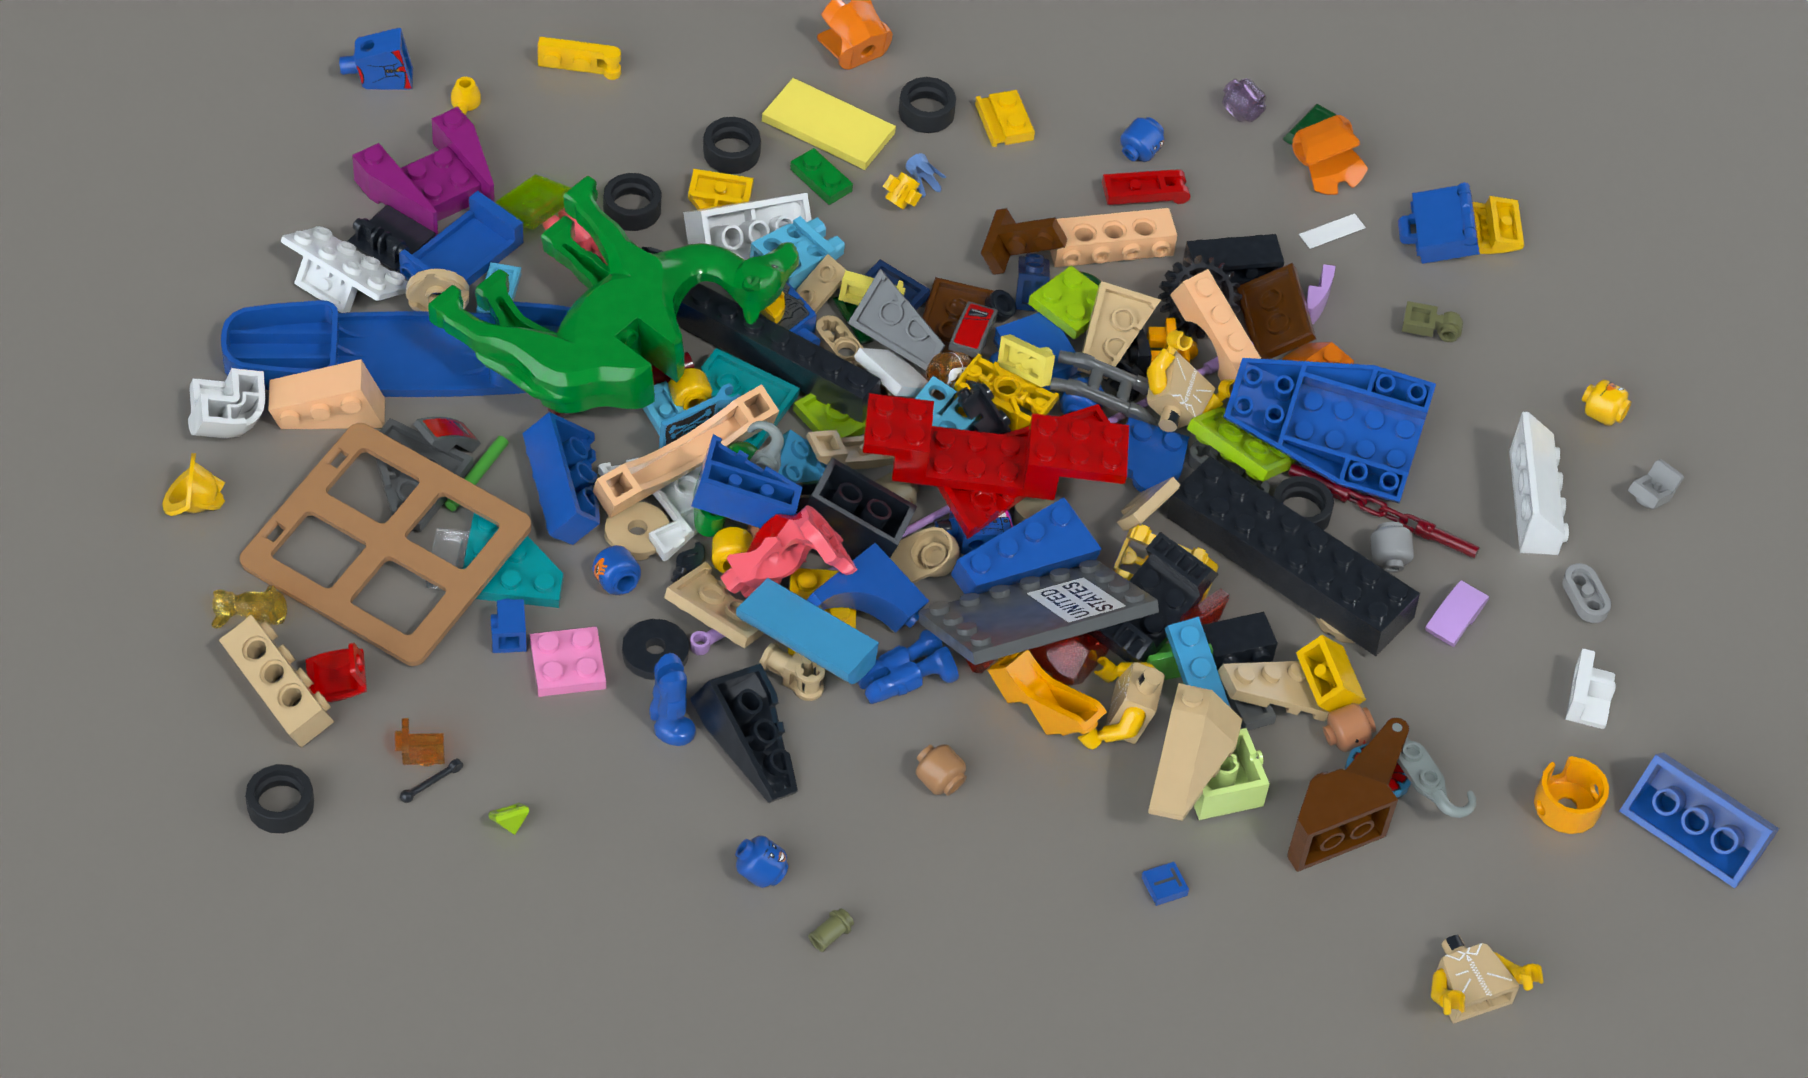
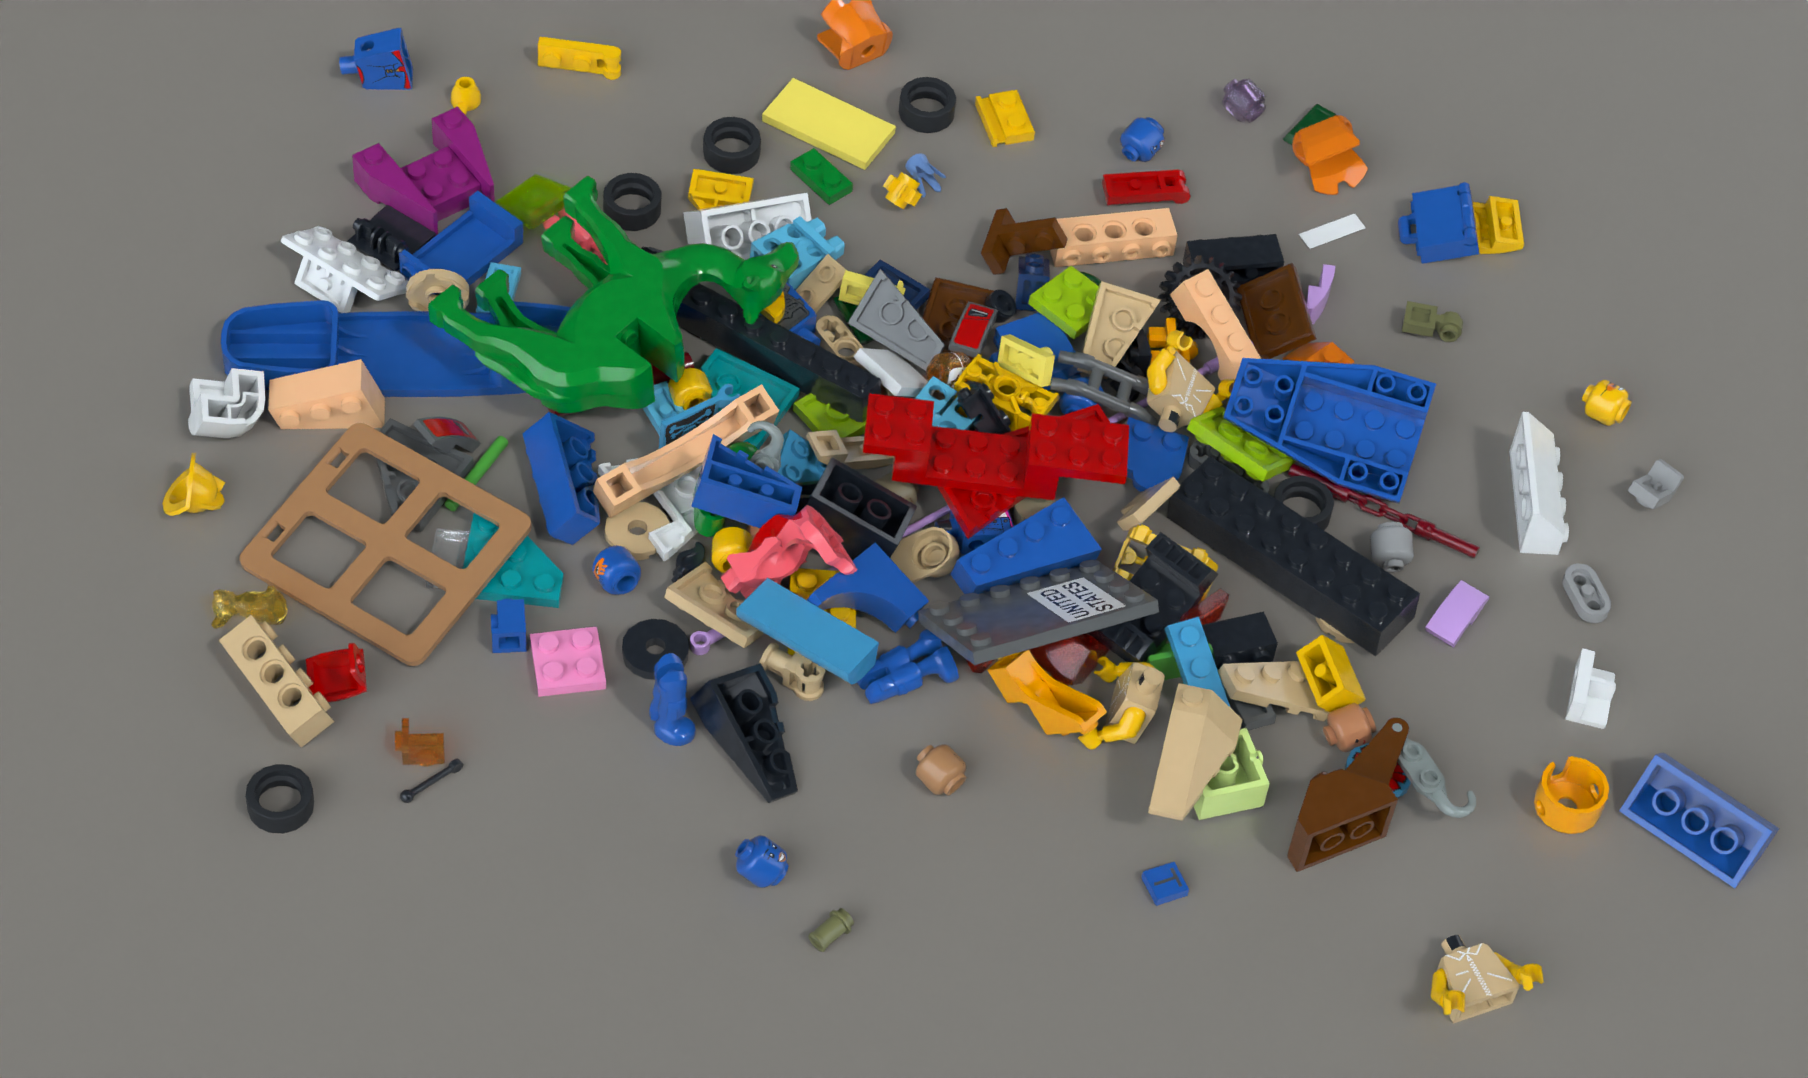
lime slope [488,802,529,835] -> none

